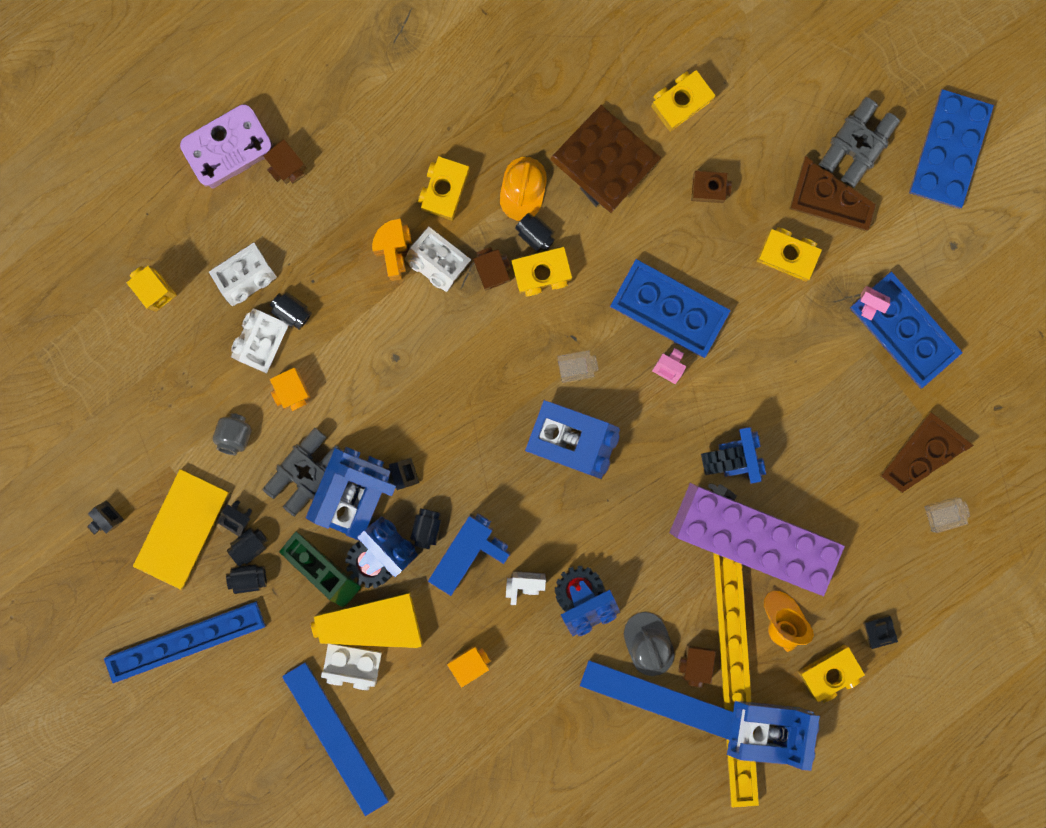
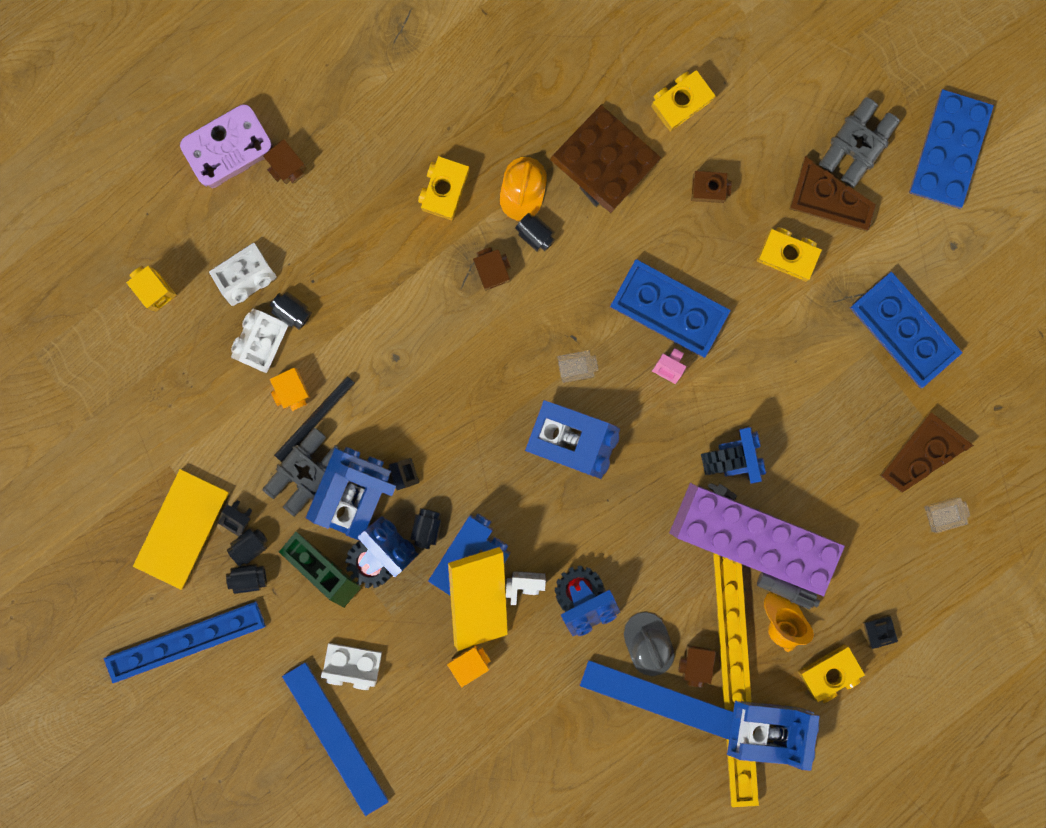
black tile [87,500,124,535] -> none
dark grey head [212,413,252,456] -> none
yellow slope [311,592,423,648] -> none
light orange brick [372,219,412,281] -> none
white bracket [405,227,471,292] -> none
yellow brick [511,247,572,297] -> none
bright pink tile [861,286,890,320] -> none
none -> black bar [274,376,355,462]
none -> yellow tile [448,547,508,651]
none -> dark grey piece [757,572,820,610]

